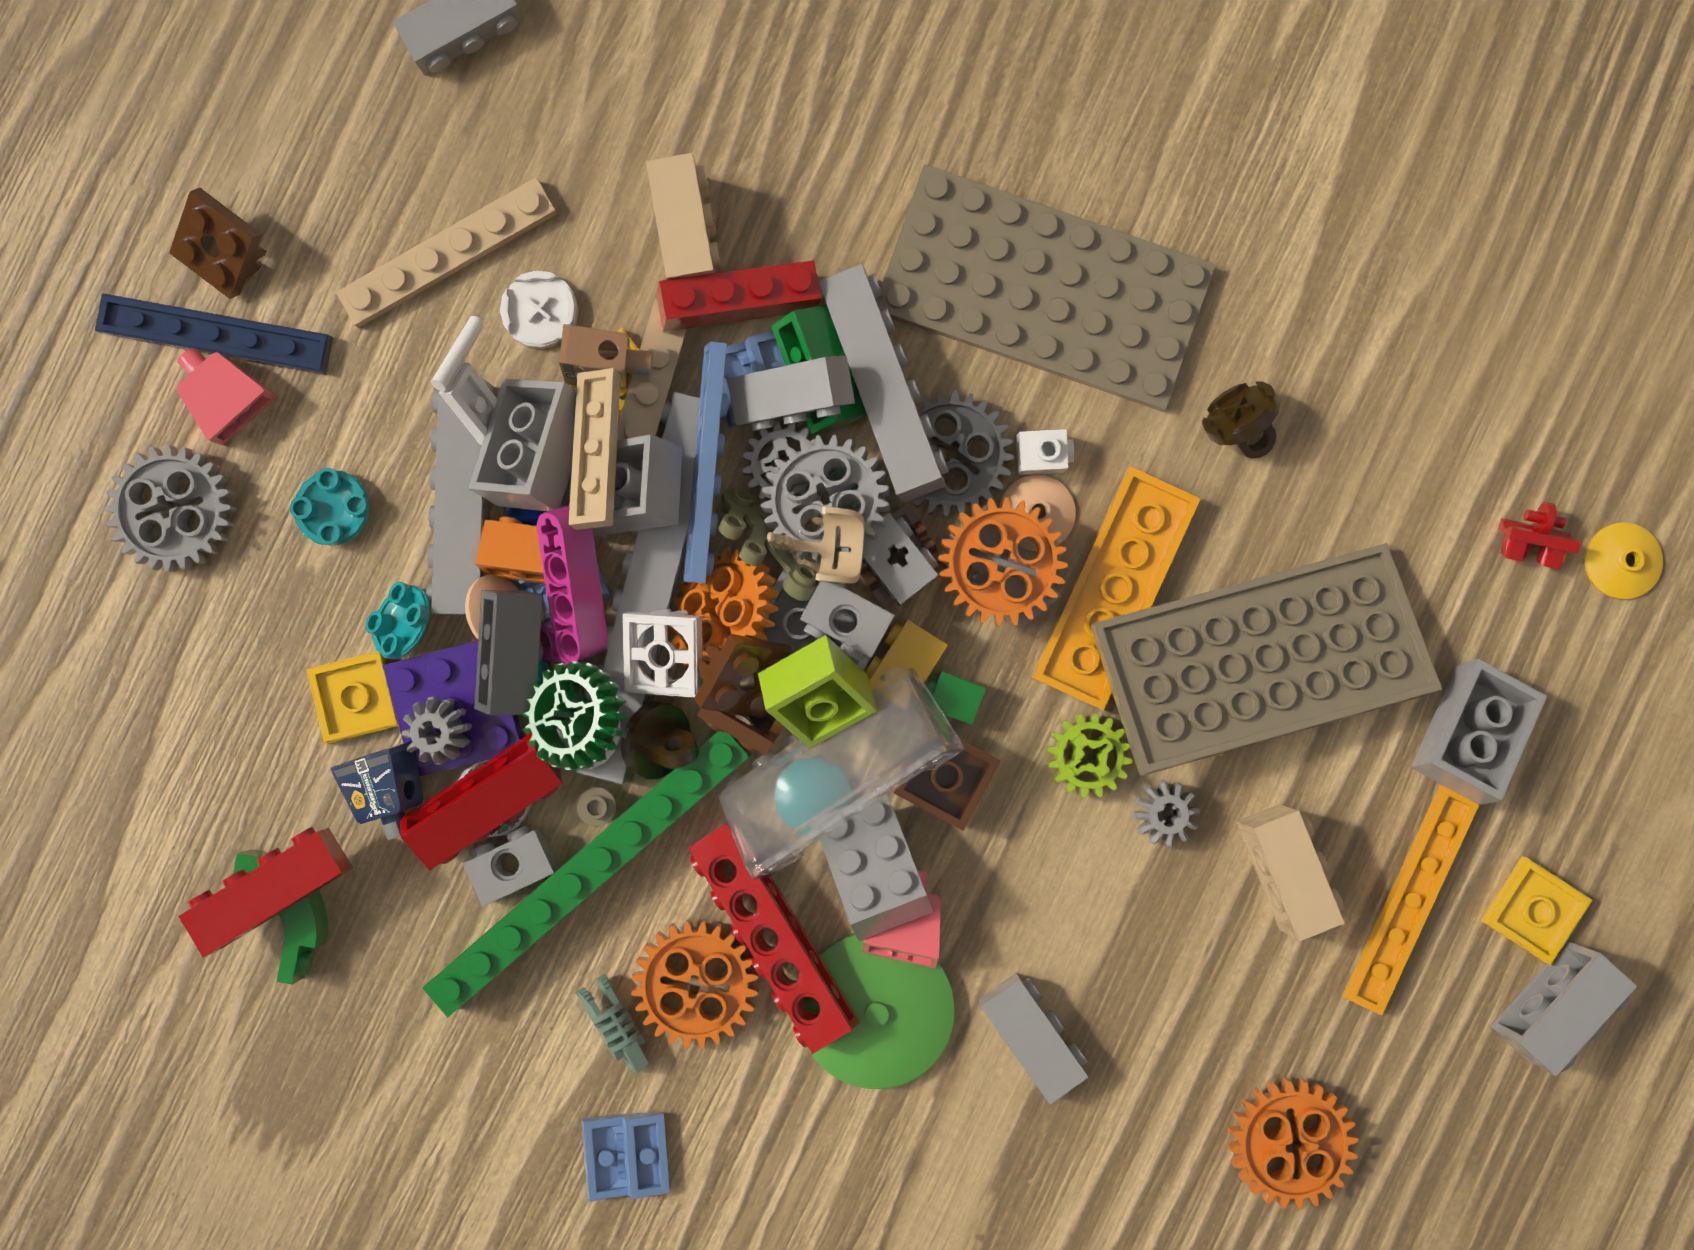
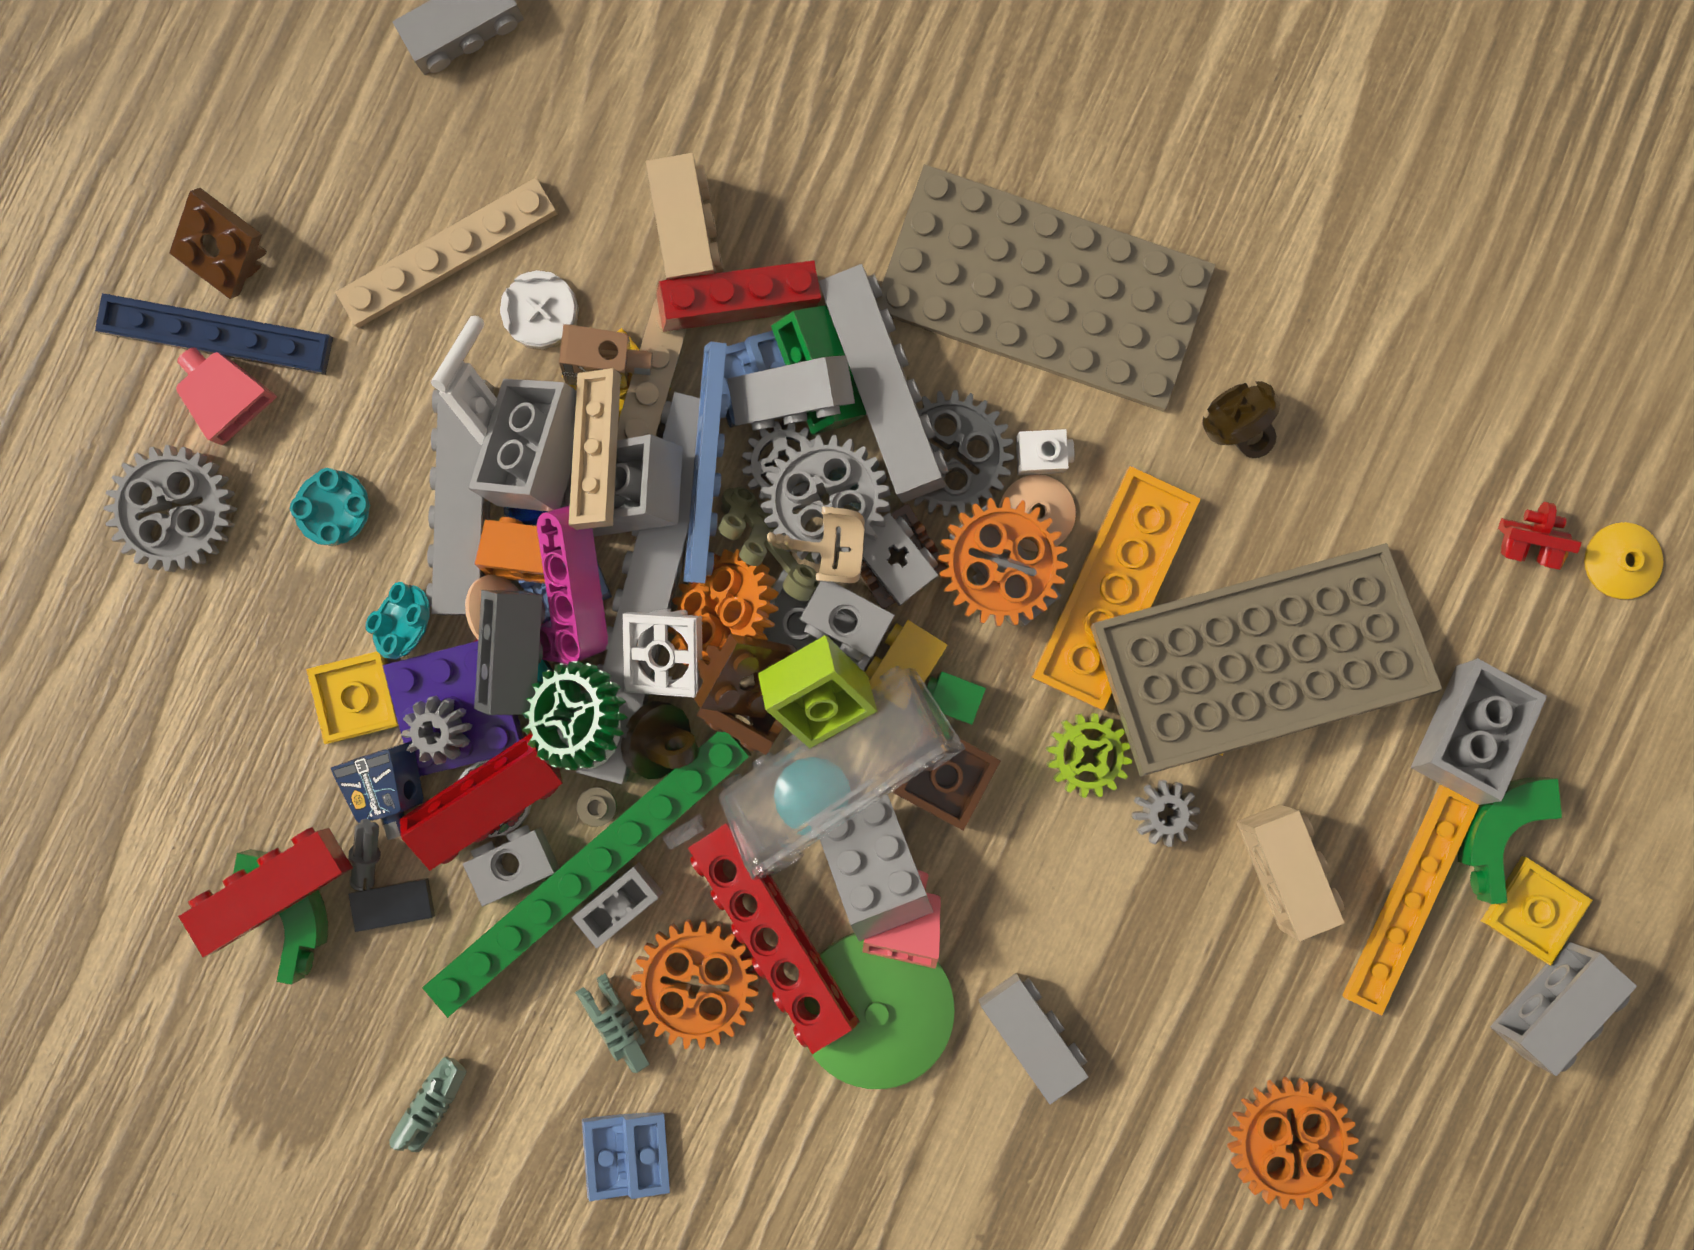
none -> dark grey axle [348,819,381,891]
none -> black tile [348,878,435,932]
none -> sand green hinge [389,1057,467,1152]
none -> light grey brick [572,862,663,949]
none -> clear tile [662,814,707,850]
none -> green arch [1458,777,1562,904]

